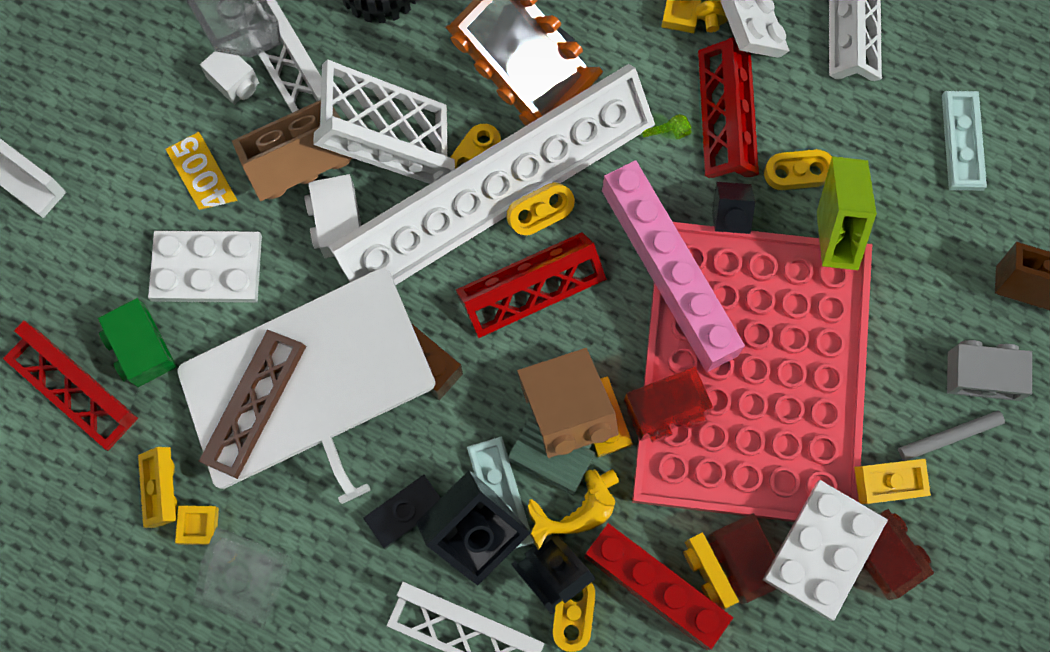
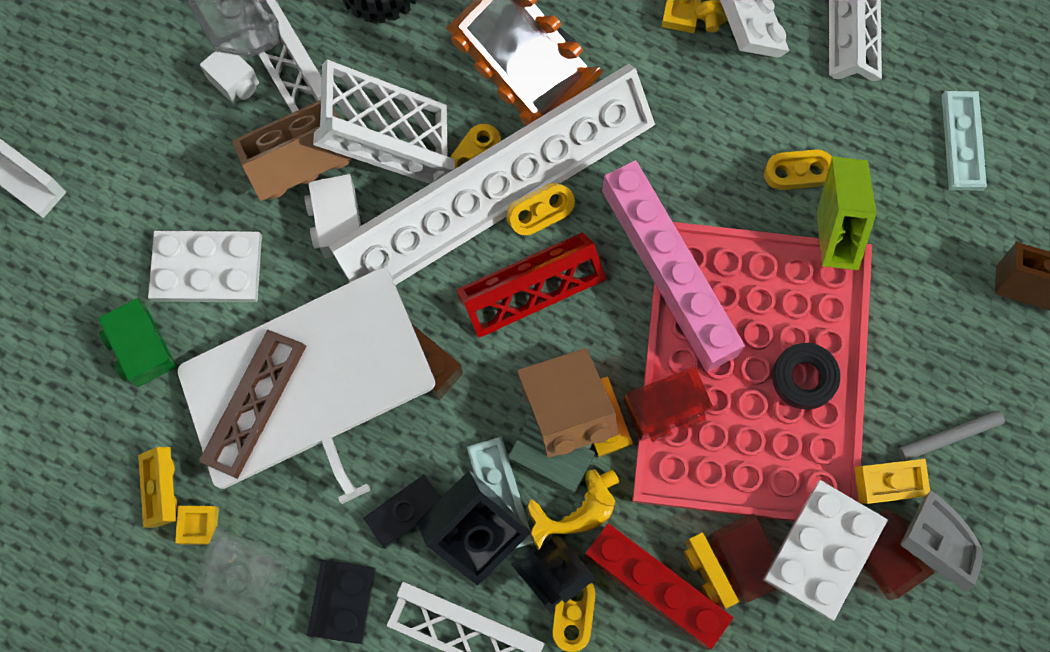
red fence [3,320,138,451] -> none
yellow sticker [166,132,238,210] -> none
clear neon green hand [642,114,692,140] -> none
red fence [698,37,759,178] -> none
black brick [712,182,756,234] -> none
light grey brick [947,340,1032,401] -> none
none -> black plate [307,559,376,644]
none -> black tyre [772,343,840,410]
none -> light grey plate [900,491,983,592]

